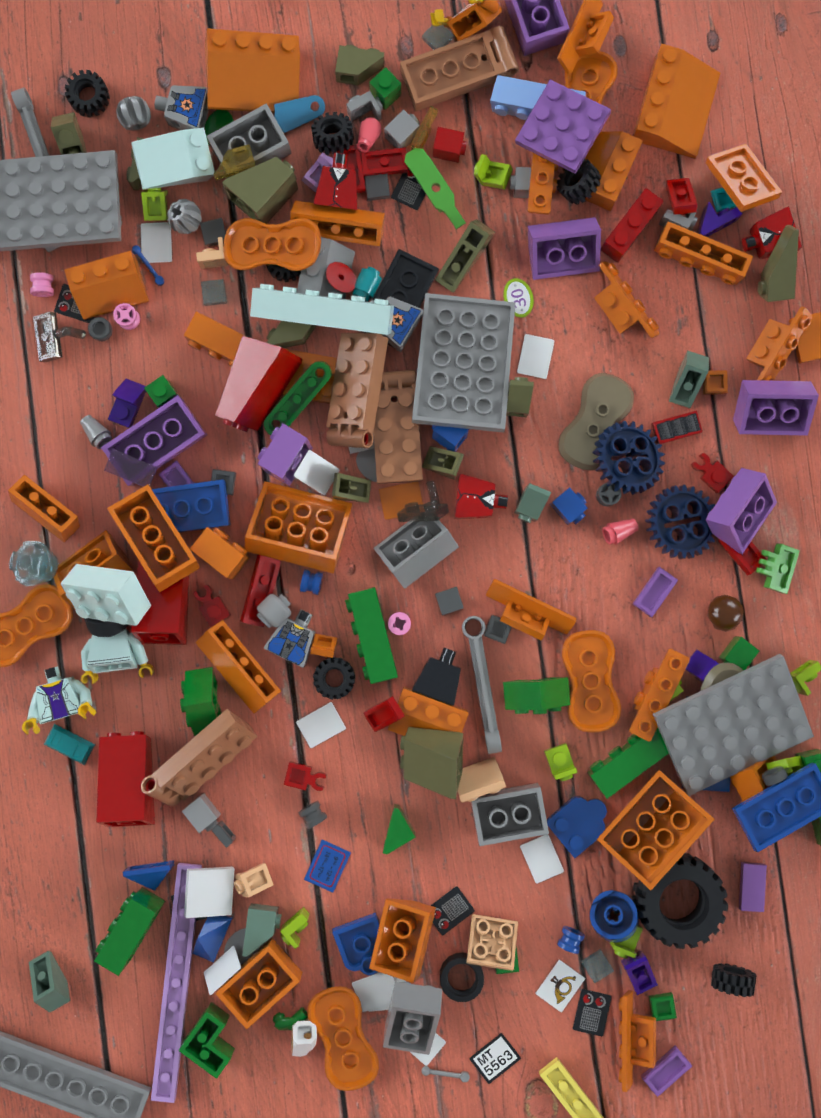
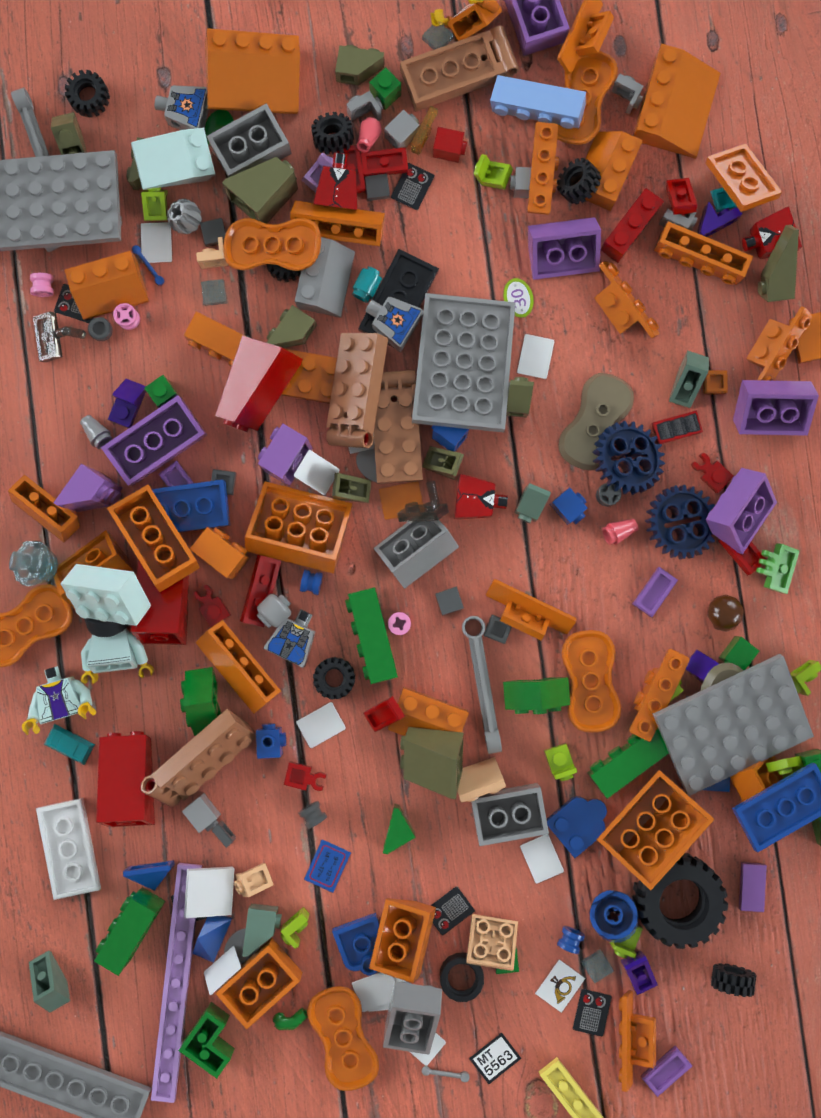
clear purple tile [104,449,158,487] -> none
light grey piece [116,96,151,131] -> none
clear yellow tile [214,144,256,180] -> none
light aqua brick [250,284,394,335] -> none
green plate [264,361,332,435] -> none
dark azure piece [274,95,325,133] -> none
white rock [291,1021,317,1057] -> none
orange tile [310,634,337,658] -> none
red piece [326,262,356,293] -> none
bright green piece [404,148,466,230] -> none
black torso [412,647,461,706] -> none
olive slope [435,219,495,293] -> none
medium lavender plate [515,79,611,174] -> none
green tile [649,992,677,1021] -> none
dark grey tile [762,766,788,786] -> none
none -> white tile [36,798,101,900]
none -> medium lavender slope [54,464,122,512]
none -> blue brick [256,723,286,759]
none -> light grey bracket [612,74,644,114]

